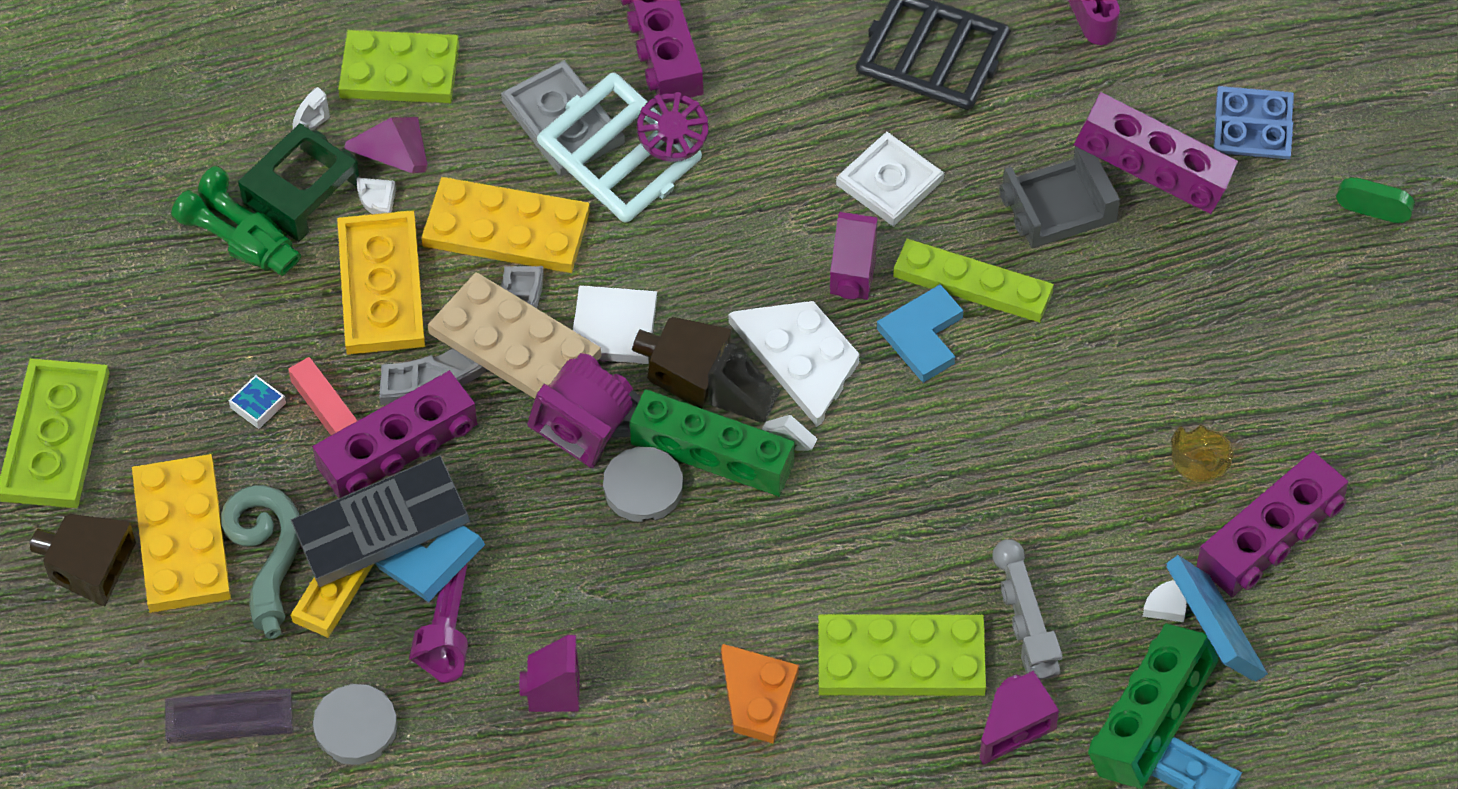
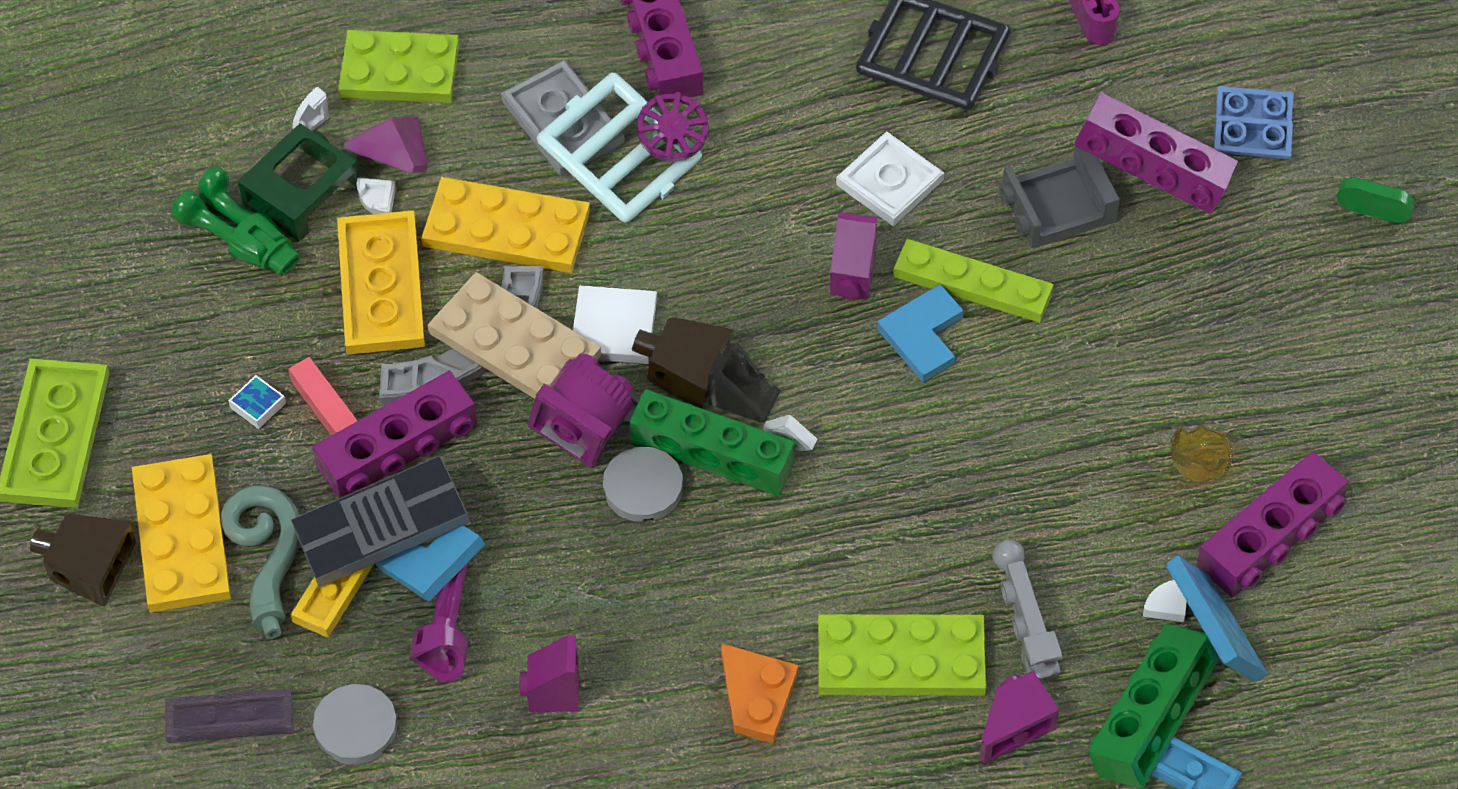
white wing [729,301,859,427] -> none

